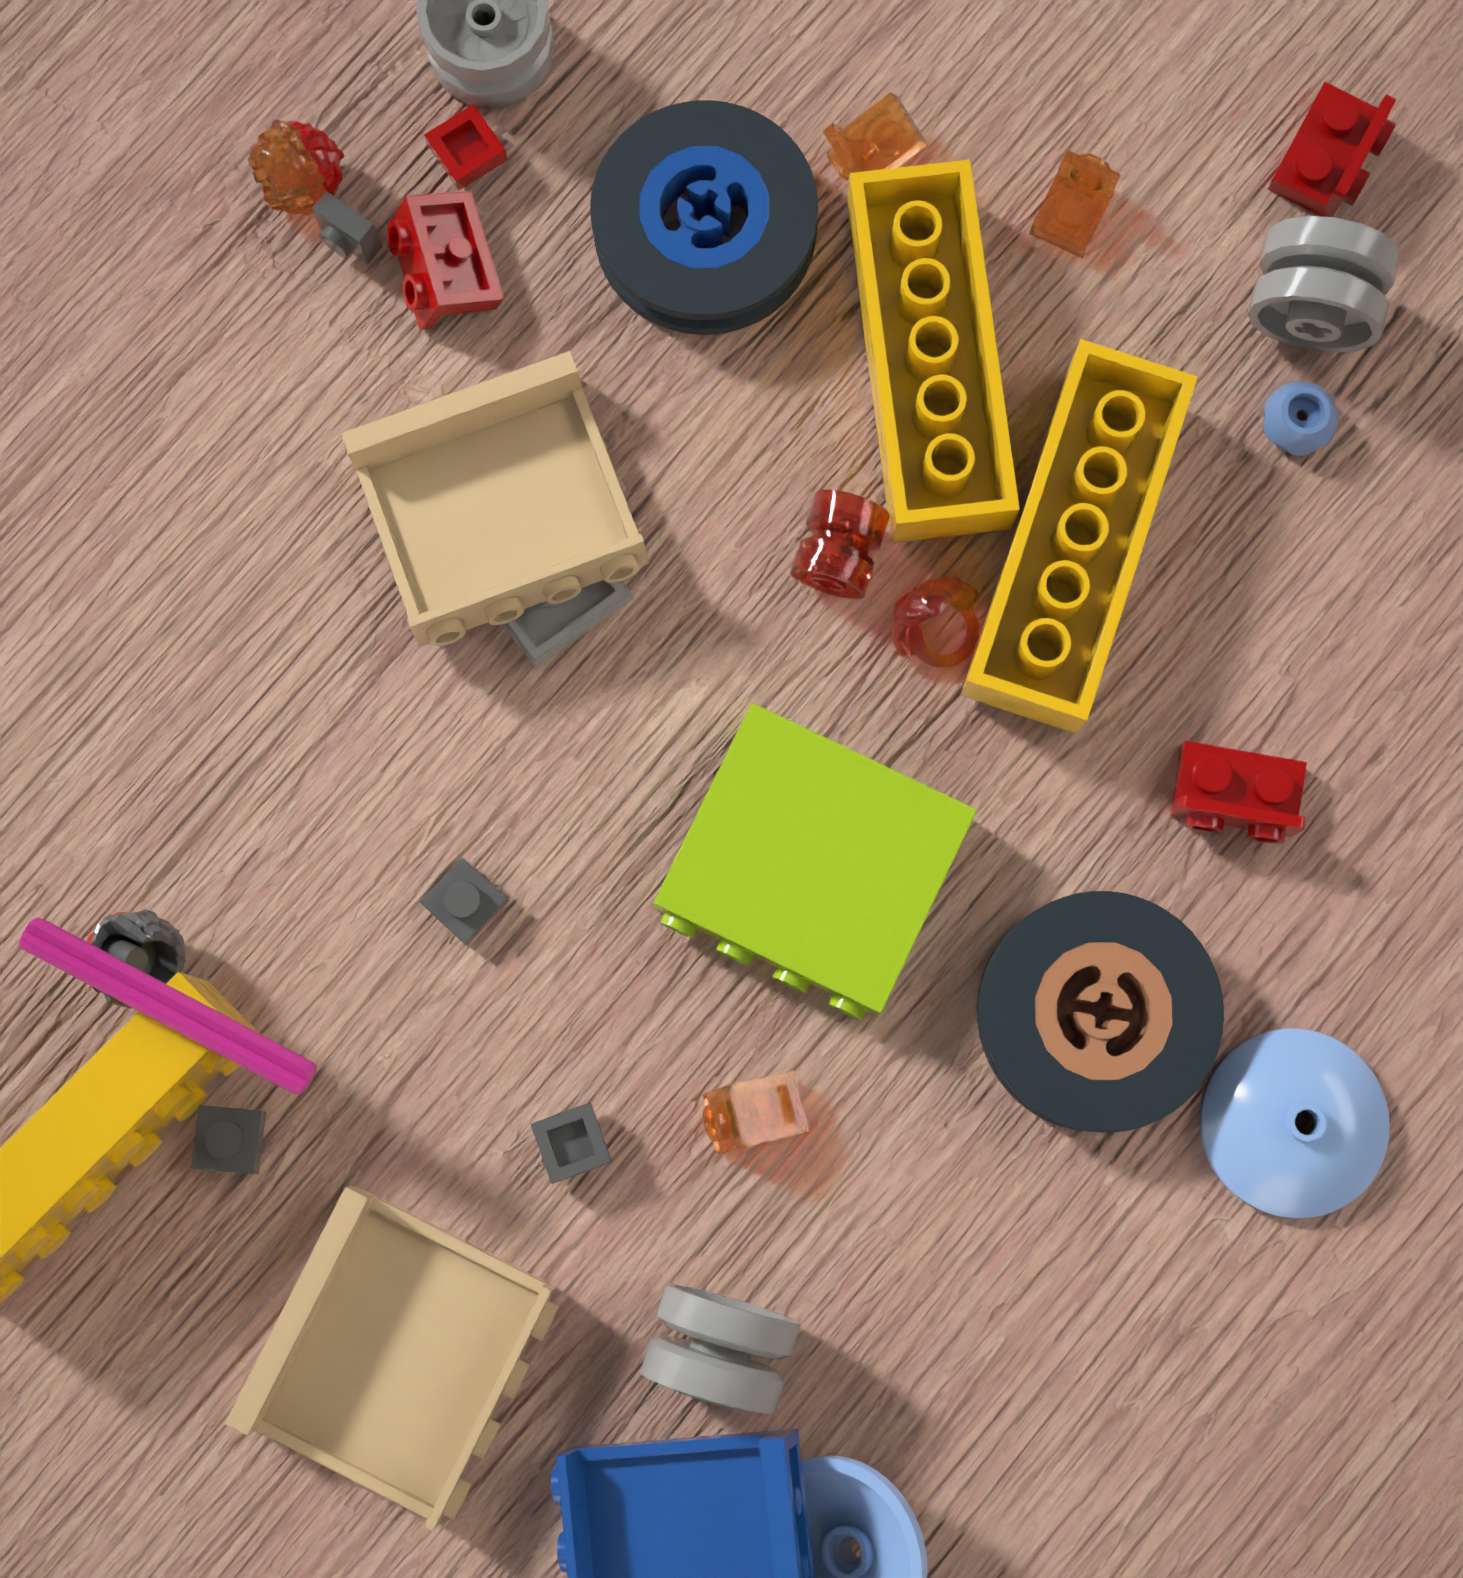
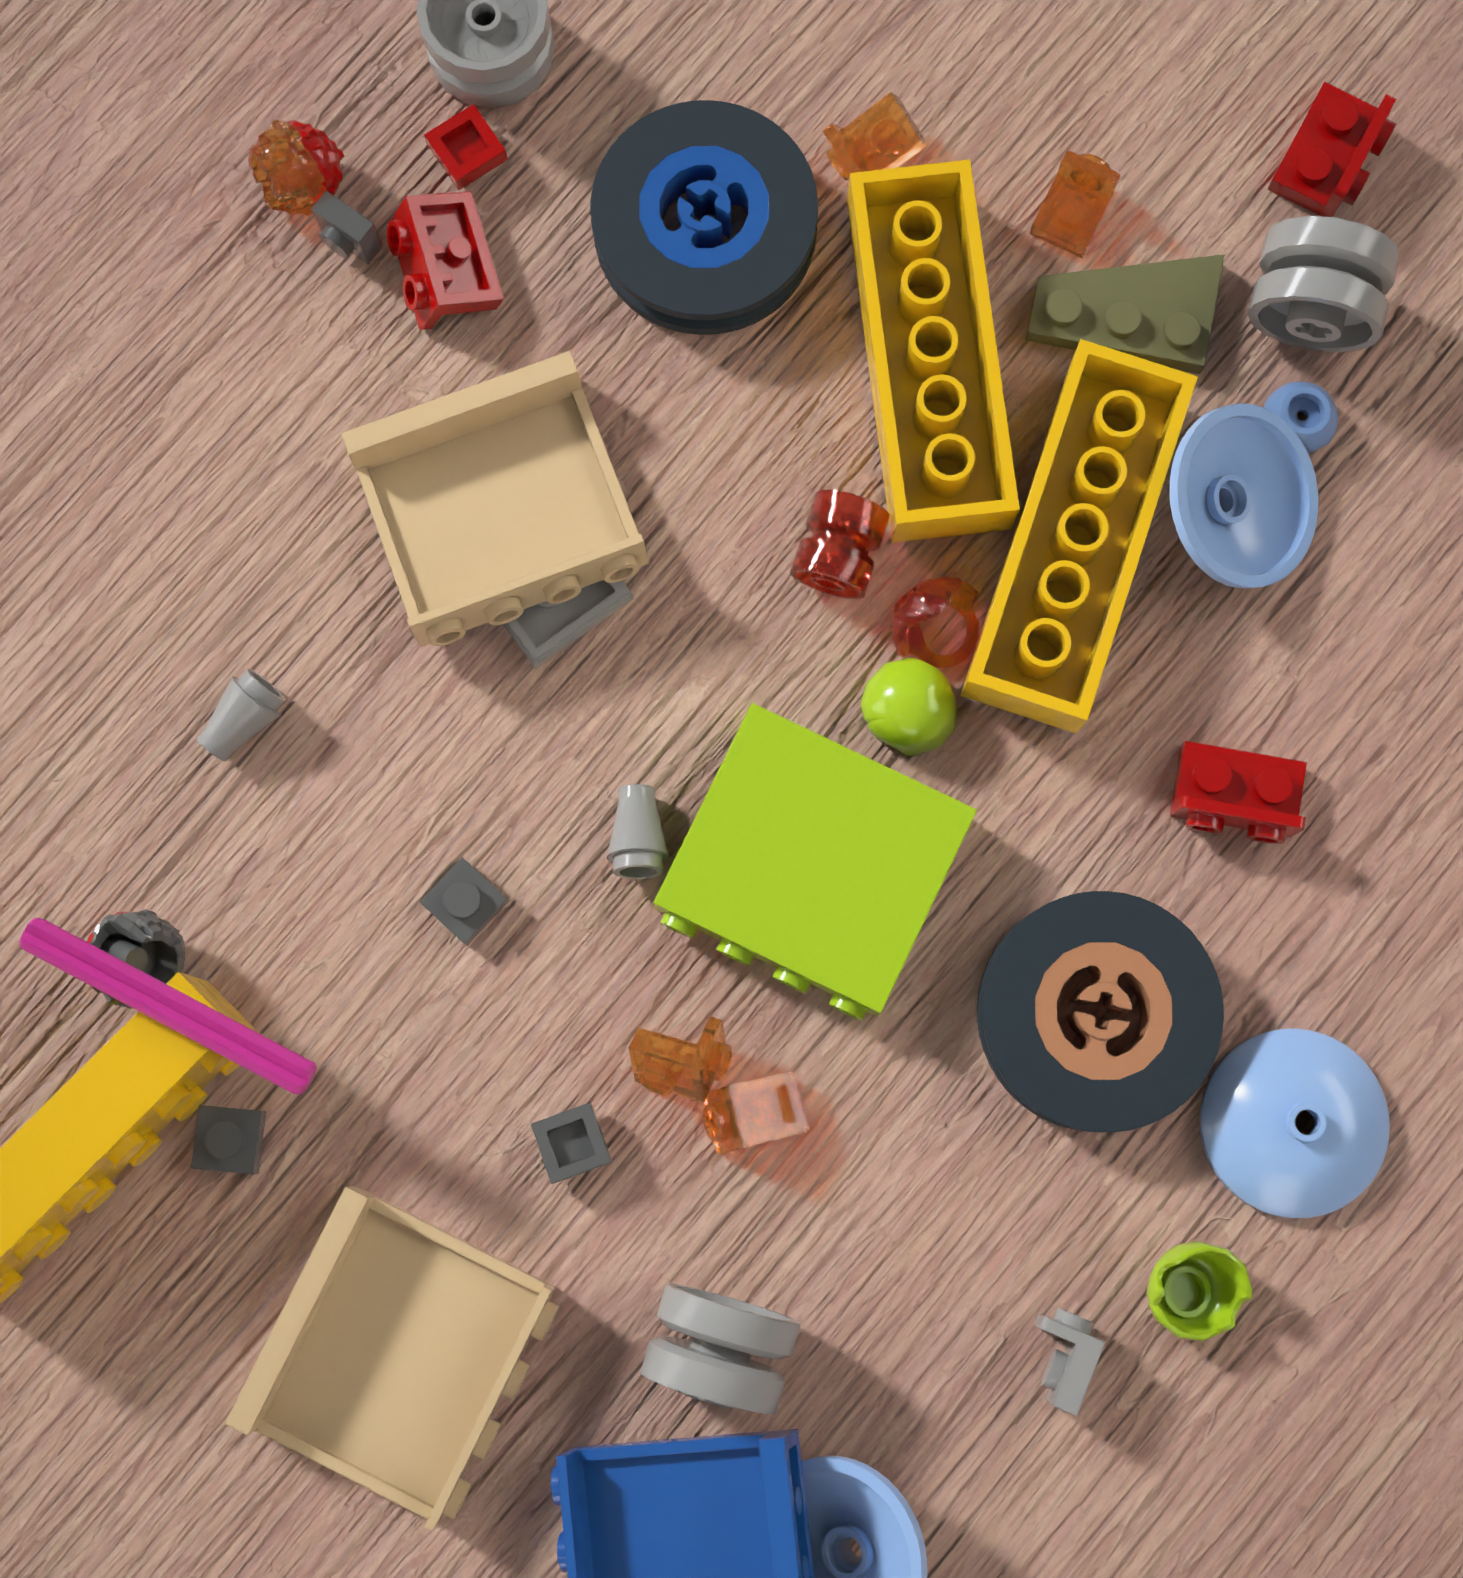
none -> light grey cone [197,669,286,761]
none -> light grey cone [607,784,669,879]
none -> clear orange bracket [628,1016,732,1102]
none -> lime hair [861,658,959,756]
none -> olive wing [1025,254,1225,374]
none -> light grey bracket [1034,1308,1105,1416]
none -> lime hair [1147,1241,1253,1341]
none -> light blue dish [1170,404,1318,589]

